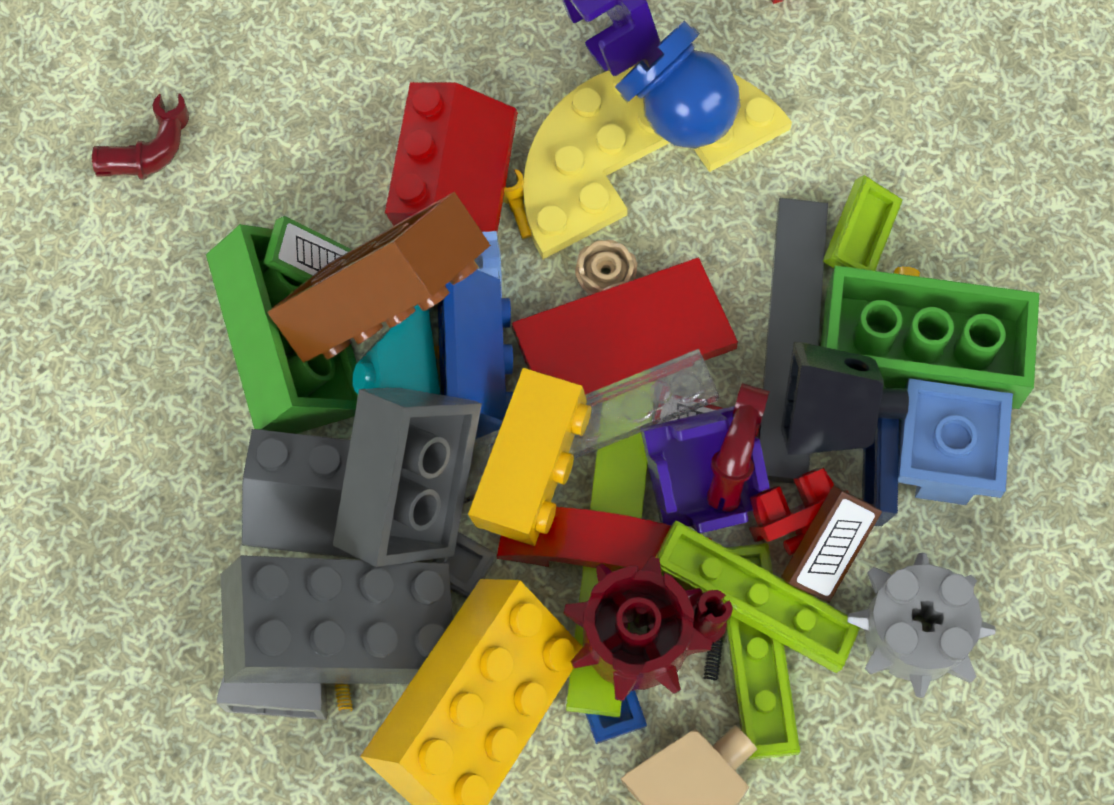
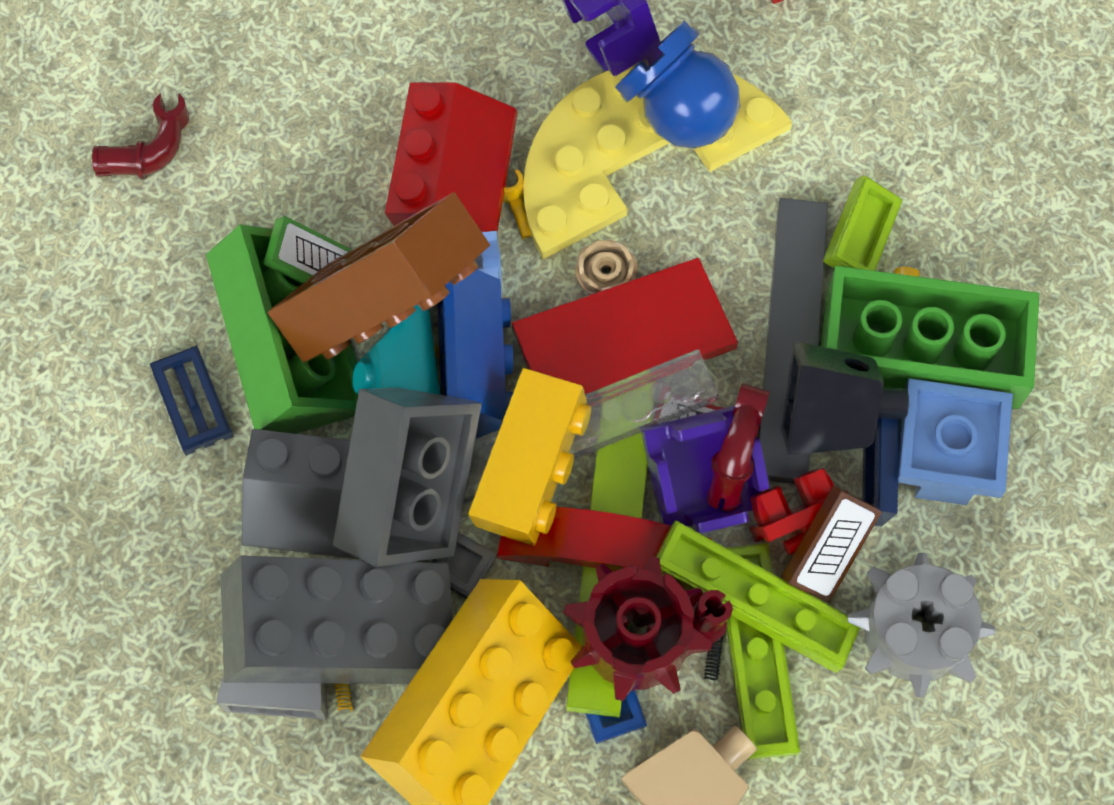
none -> dark blue tile [150,345,234,456]

